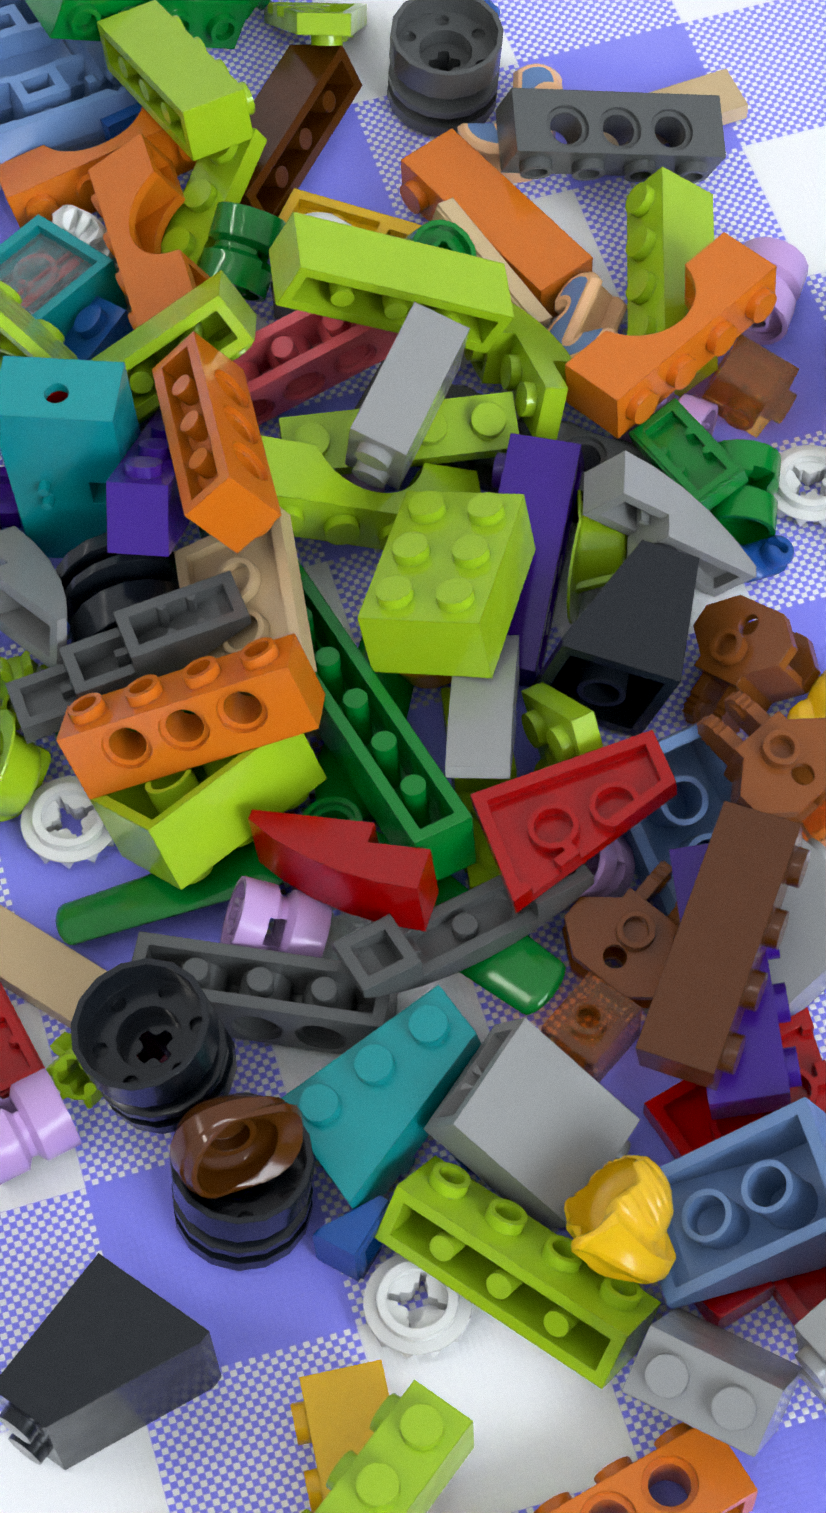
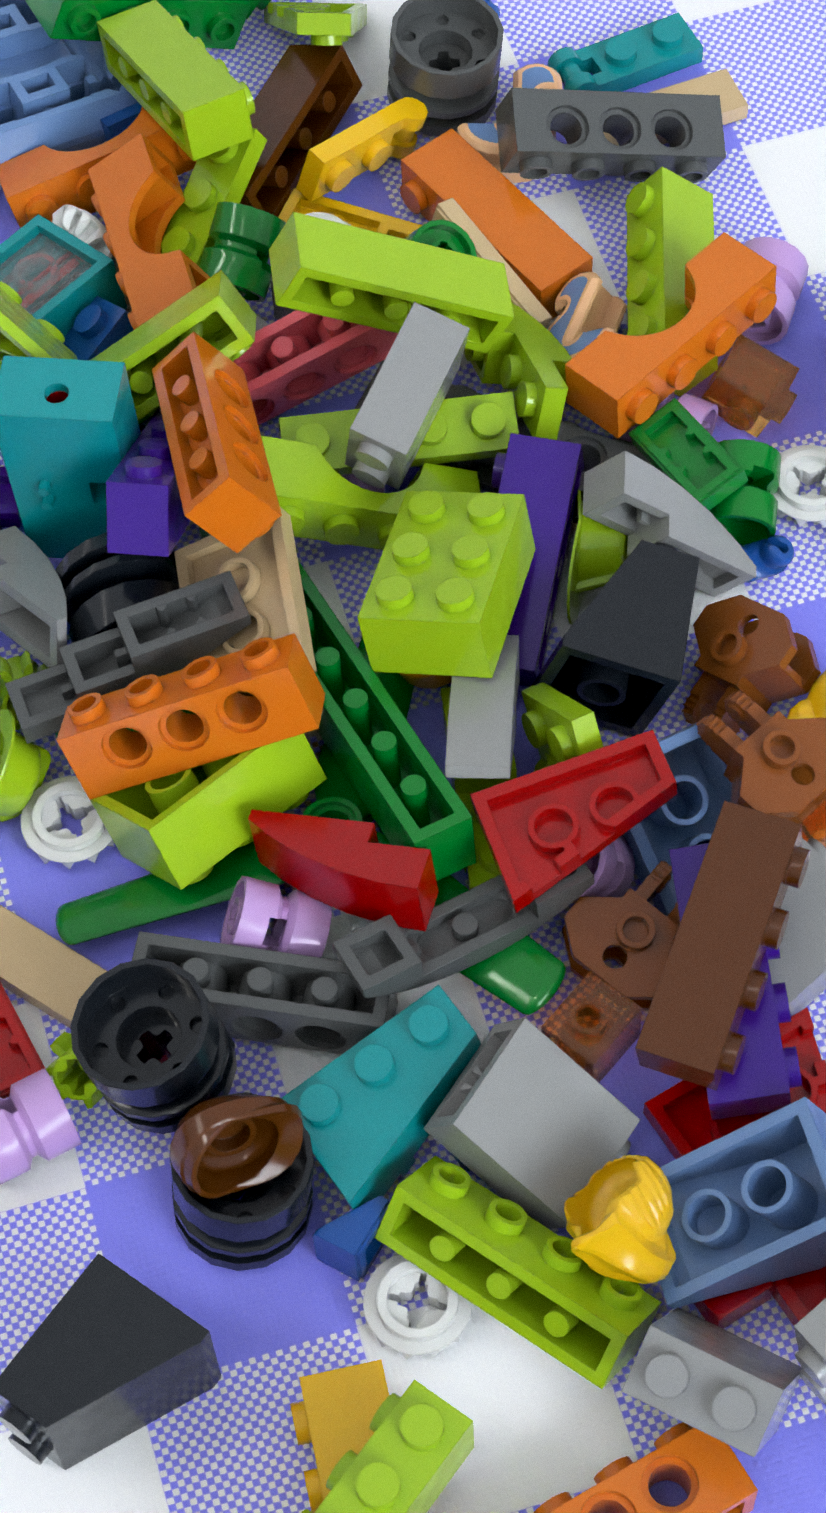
none -> yellow plate [296,97,428,202]
none -> teal plate [547,12,703,92]

